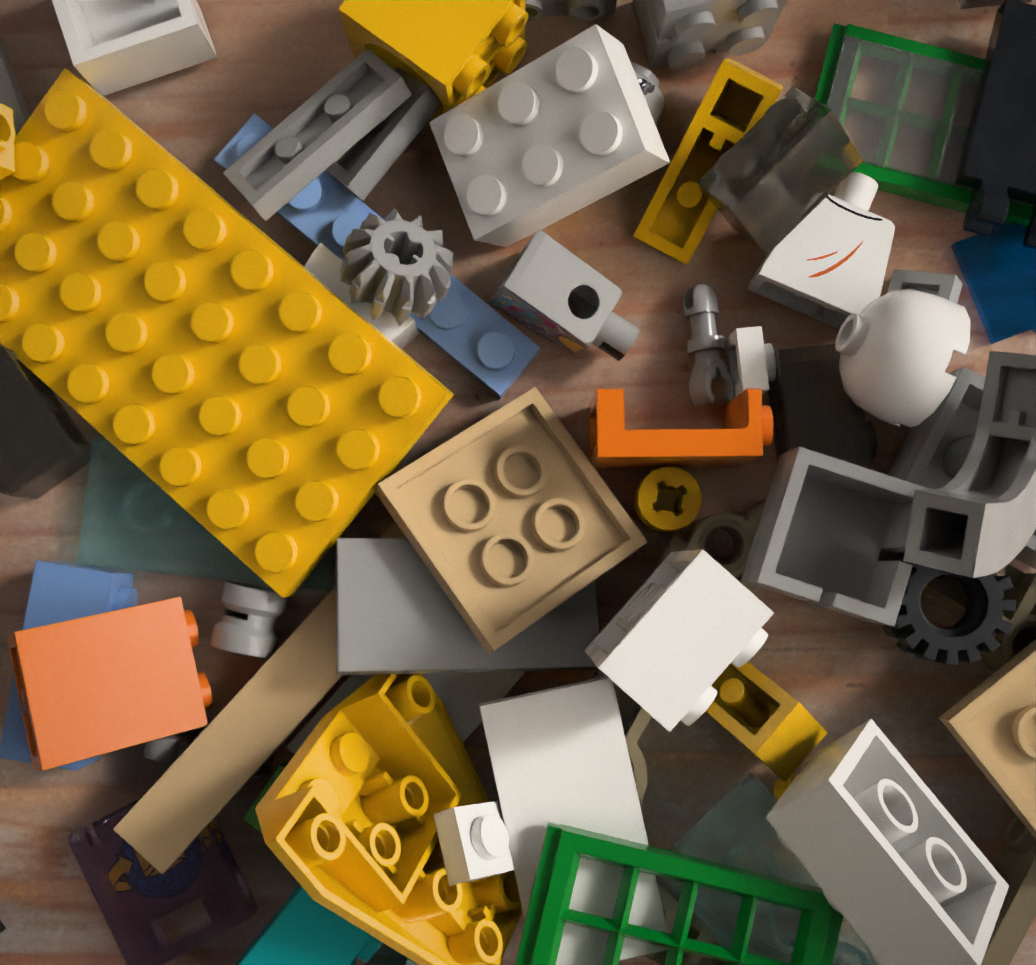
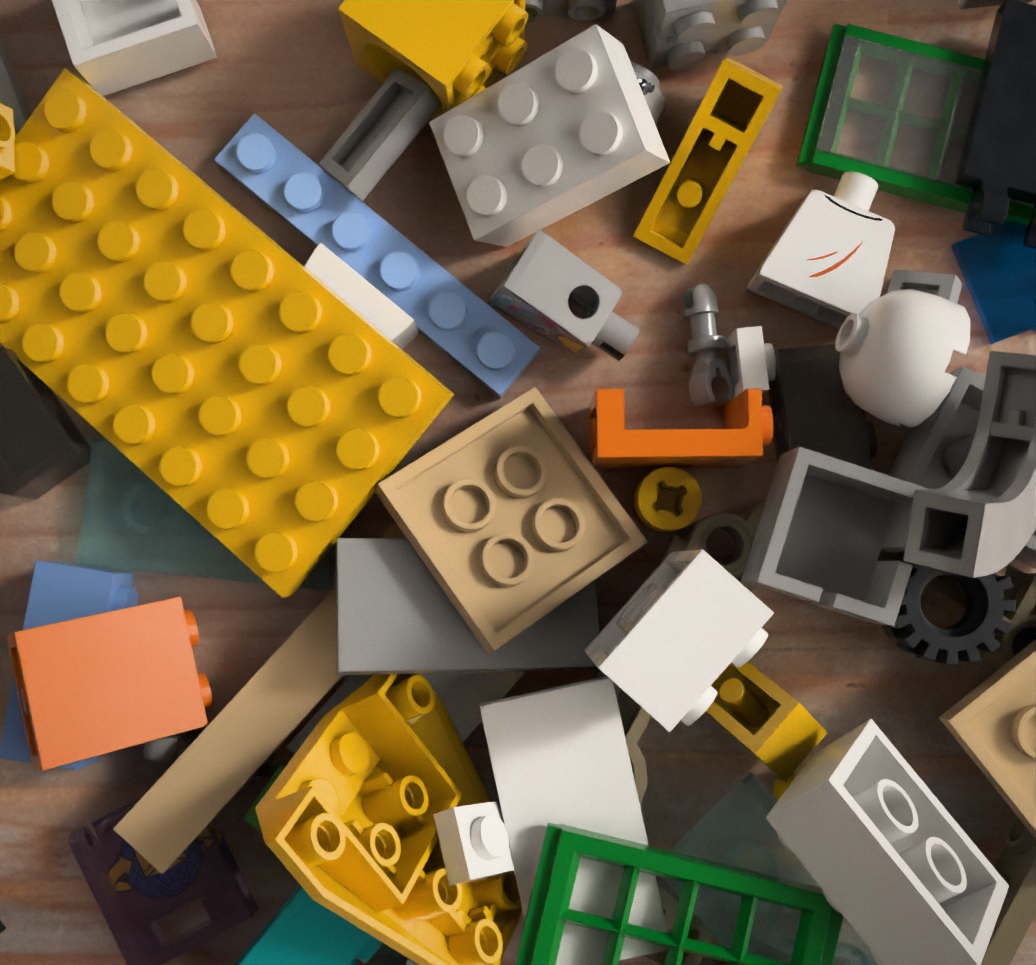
light grey wheel [210,581,288,658] -> none
light grey plate [223,48,412,221] -> none
light grey gear [340,207,454,326] -> none
clear smoke brick [697,87,863,255] -> none

